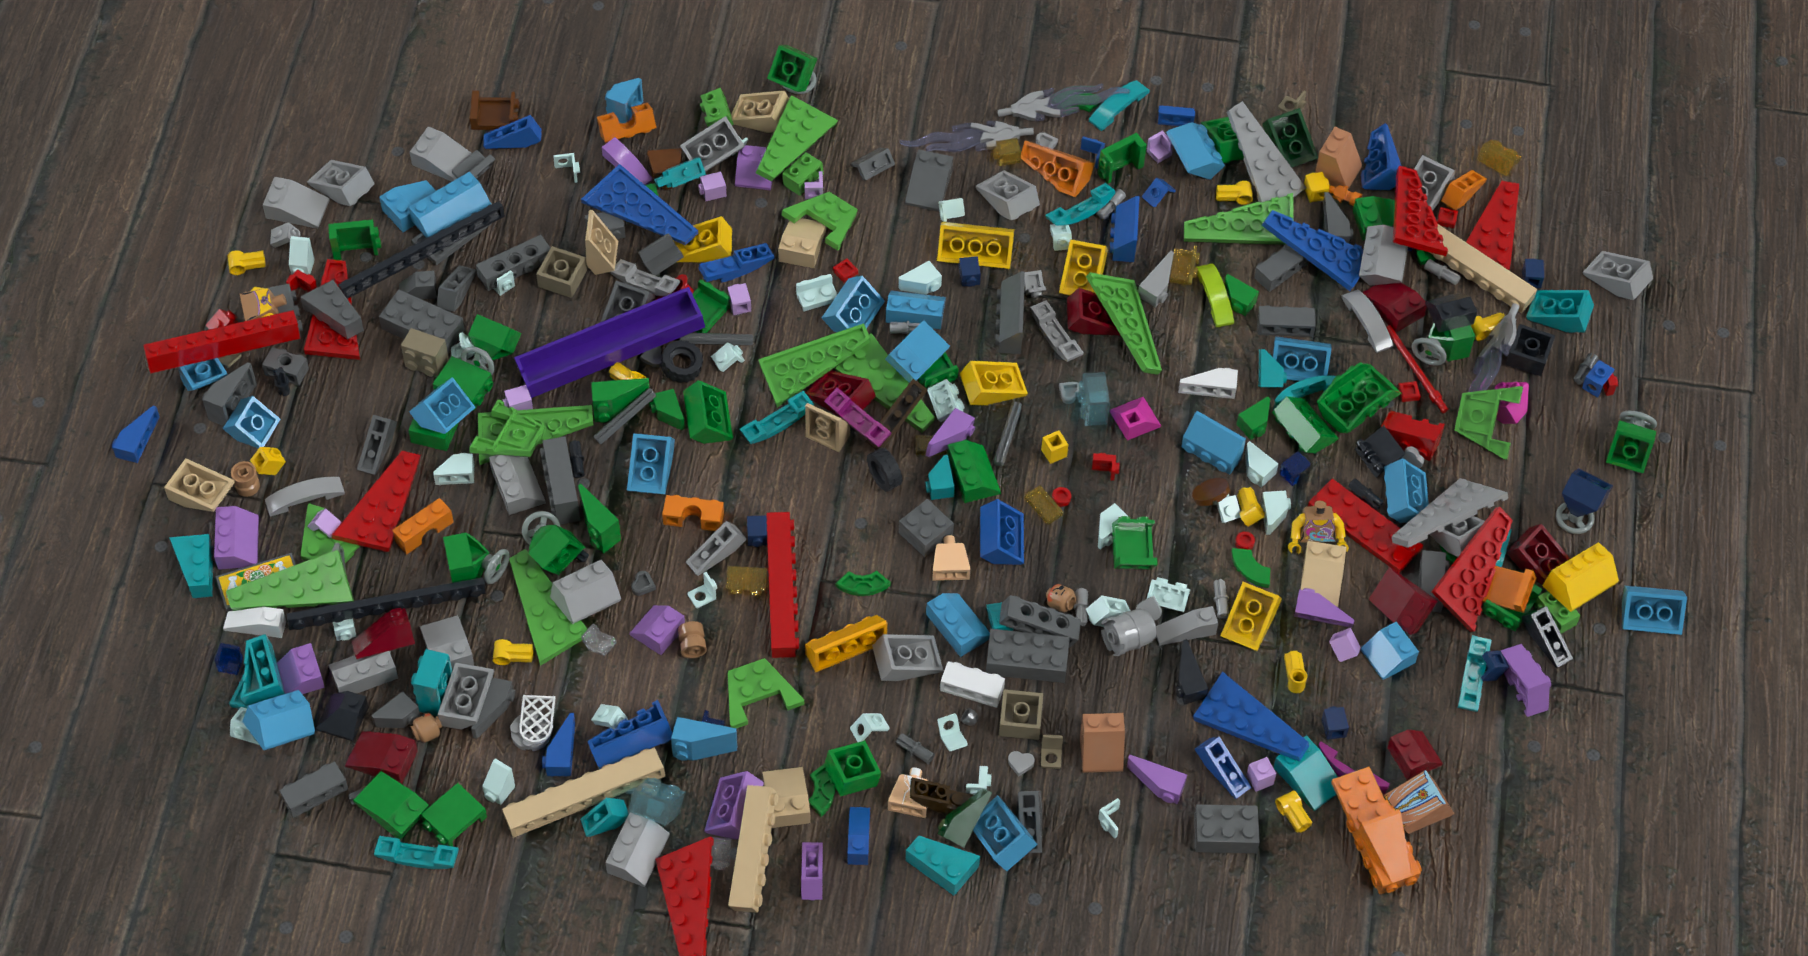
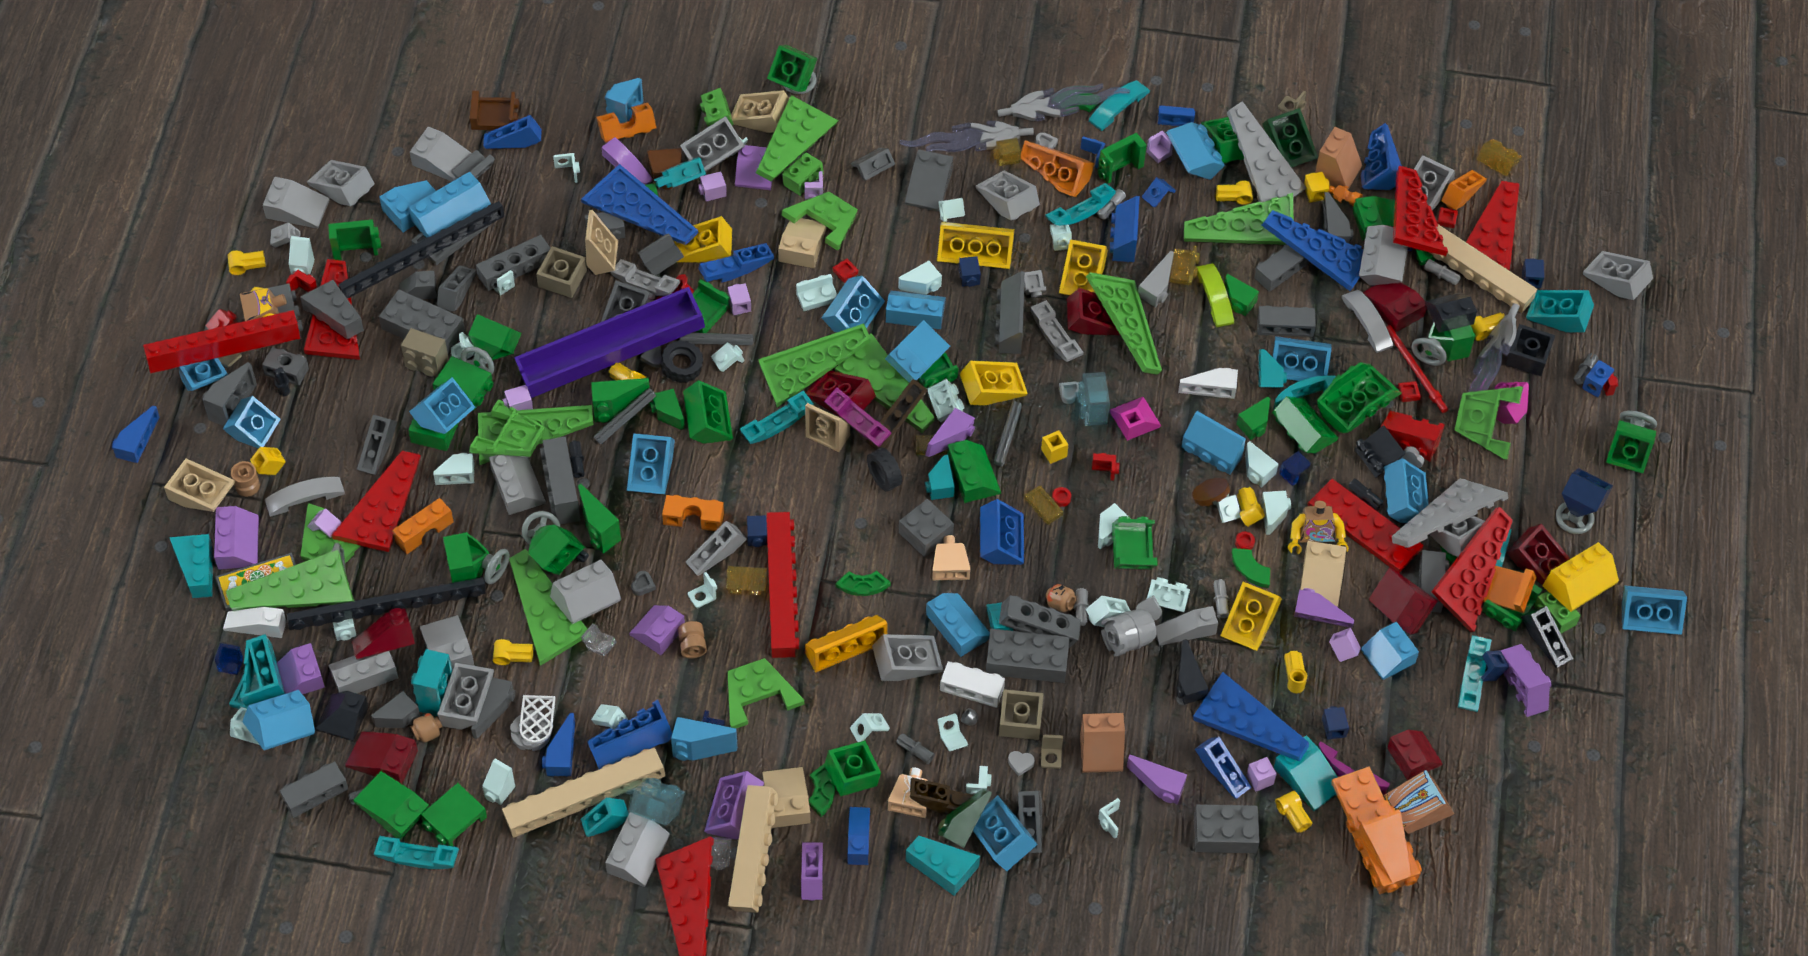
light grey axle [890,321,920,335] -> none

